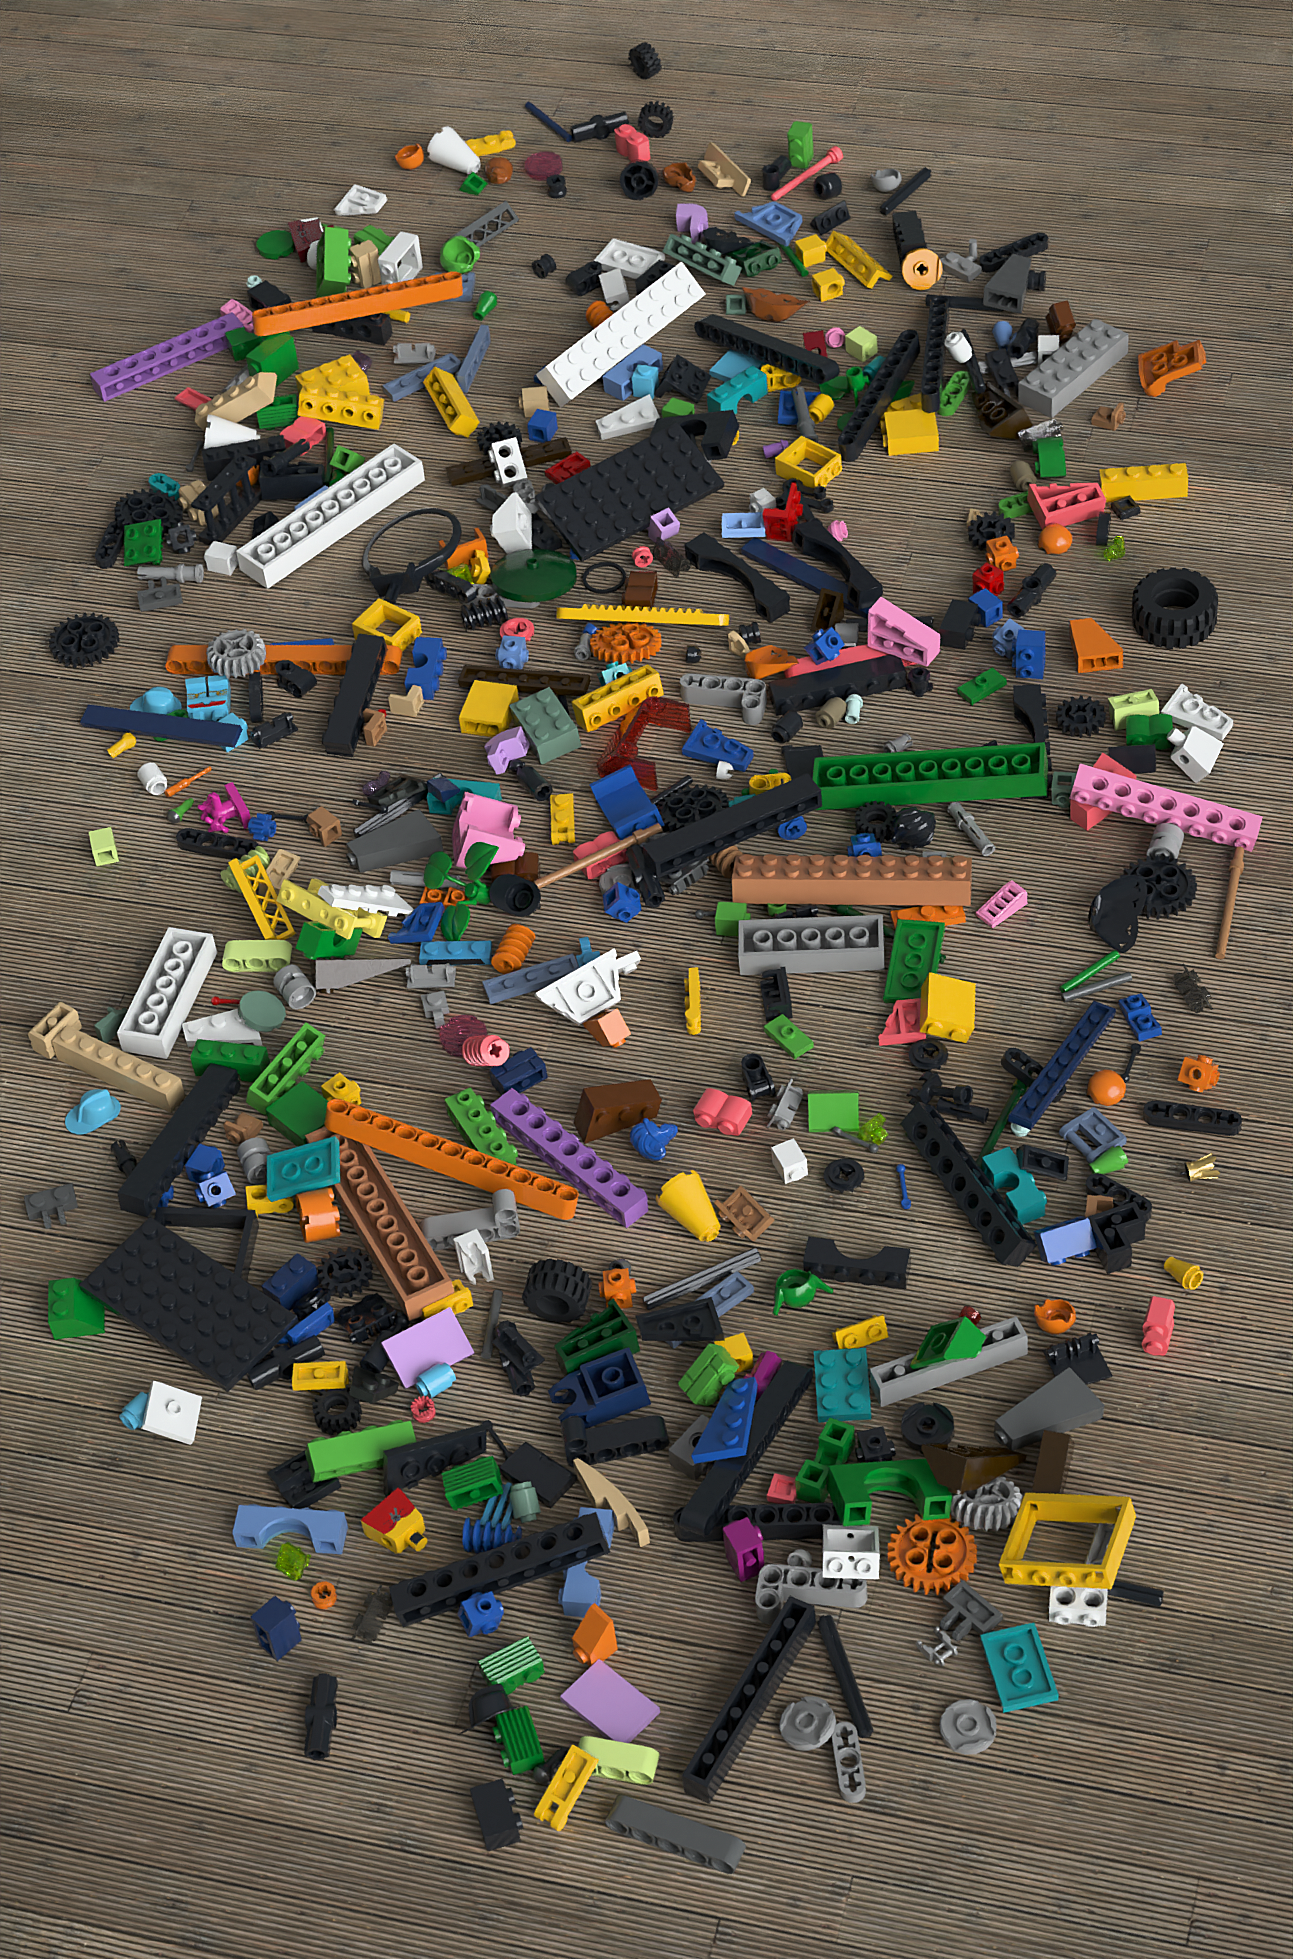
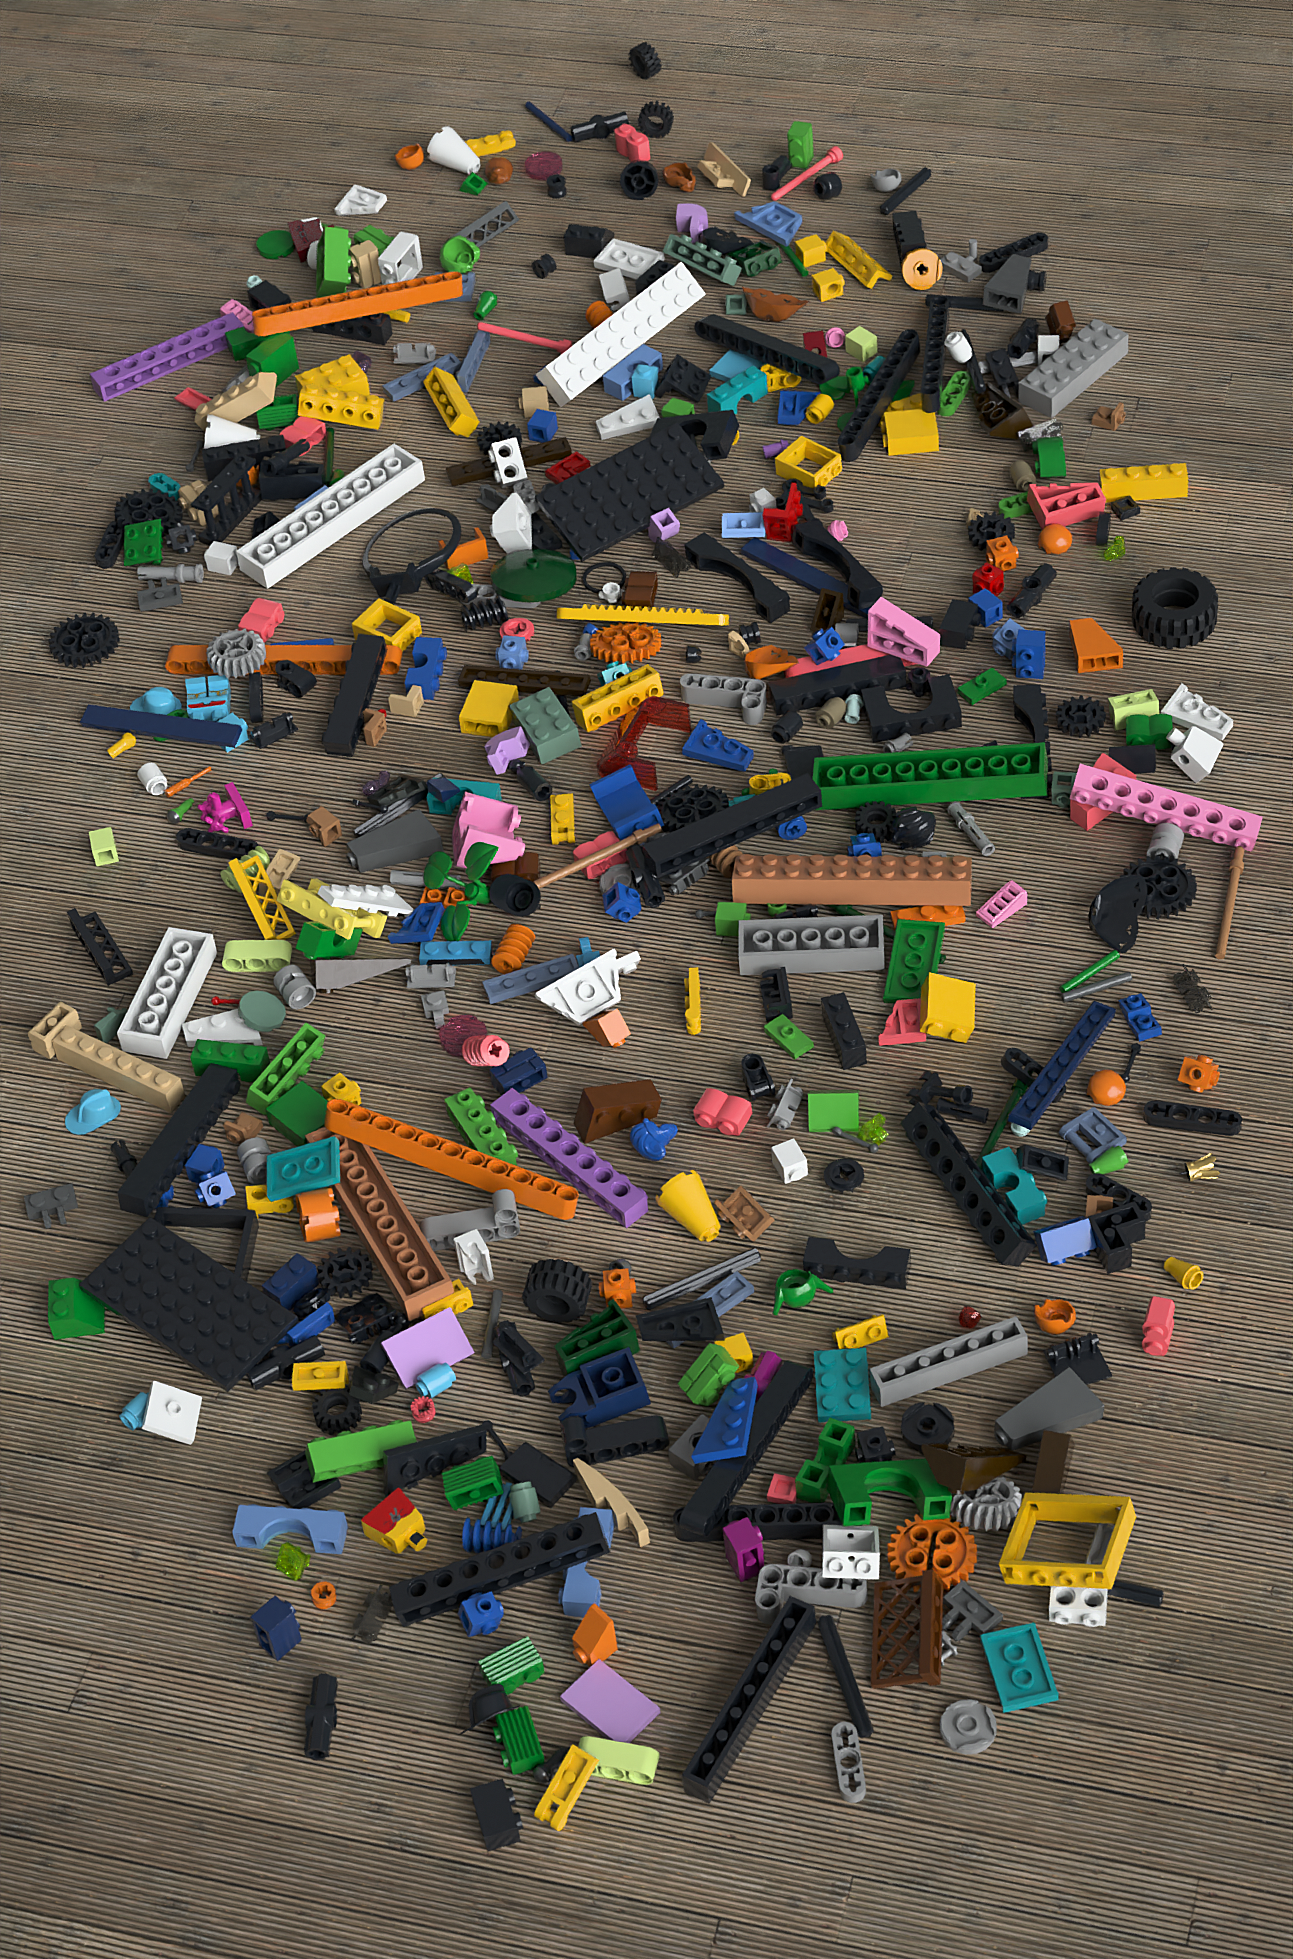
blue gear [248,813,276,841] -> none
bright green brick [330,445,365,474] -> none
yellow plate [470,549,491,584] -> none
black piece [565,261,602,296] -> none
dark grey beam [605,1795,746,1874] -> none
coral bush [632,546,653,567] -> none
white hinge [716,761,734,780] -> none
light grey tile [779,1696,836,1751] -> none
dark grey pin [791,387,819,443] -> none
black hinge [810,200,851,236] -> none
blue hinge [896,1164,911,1209] -> none
black gear [908,1039,948,1072] -> none
green slope [909,1316,986,1369] -> none
medium blue cone [992,321,1013,351] -> none
orange slope [1138,339,1206,397] -> none
none -> black fence [67,908,133,986]
none -> coral brick [238,598,285,643]
none -> coral piece [477,322,573,355]
none -> black slope [564,224,615,259]
none -> white plate [599,582,625,604]
none -> black brick [821,992,867,1070]
none -> black arch [861,674,962,743]
none -> reddish brown fence [871,1569,943,1689]

